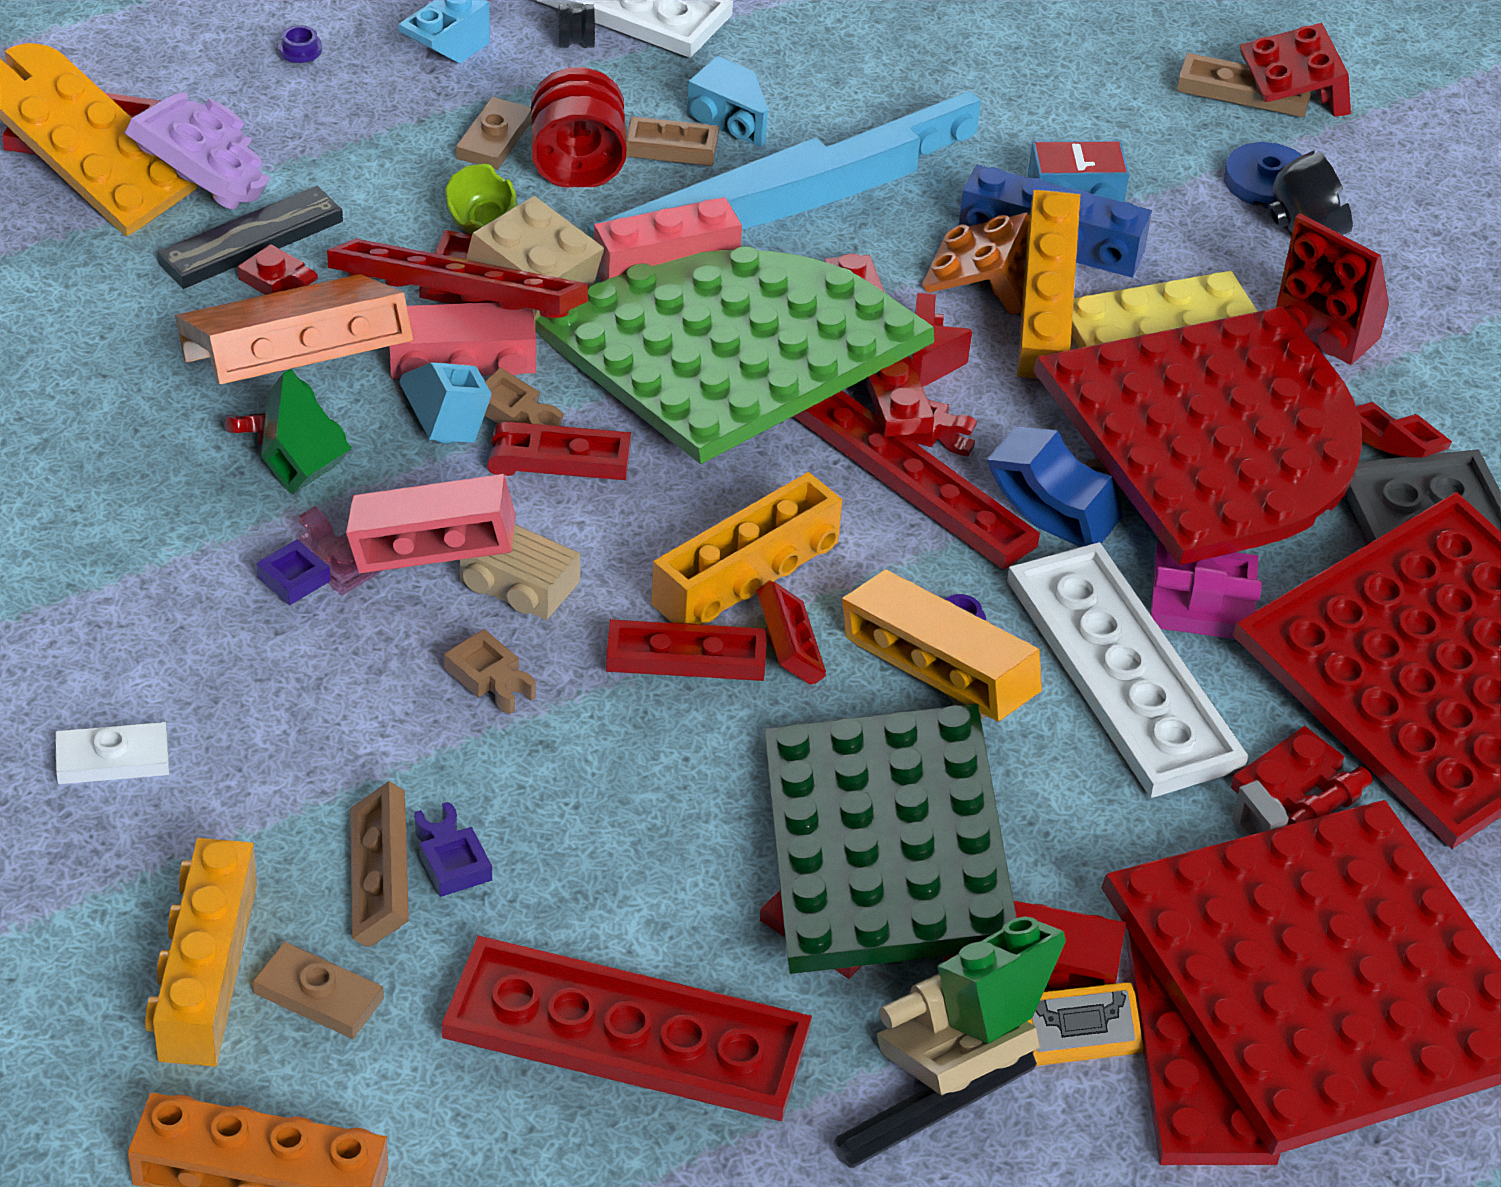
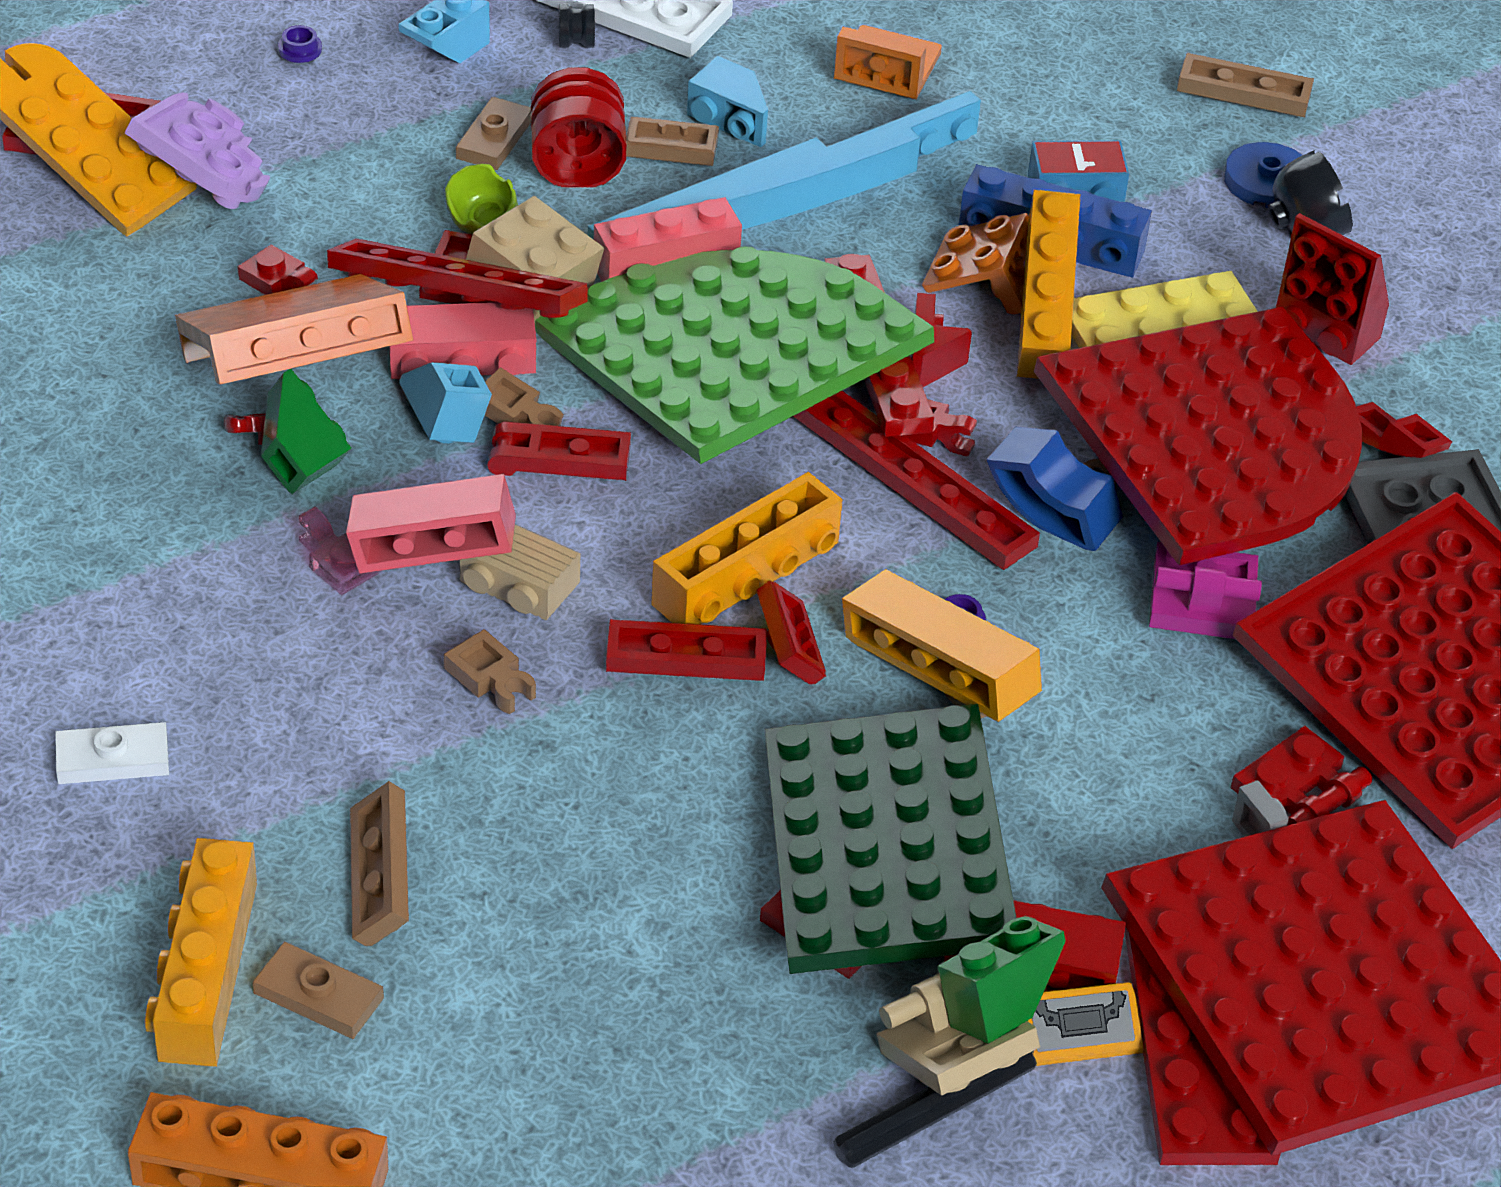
black tile [158,185,343,289] -> none
dark purple plate [256,539,331,606] -> none
dark purple plate [414,802,493,897] -> none
red plate [441,935,812,1122] -> none
white plate [1007,542,1248,798] -> none
red bracket [1240,22,1351,117] -> none
none -> orange bracket [834,25,942,99]

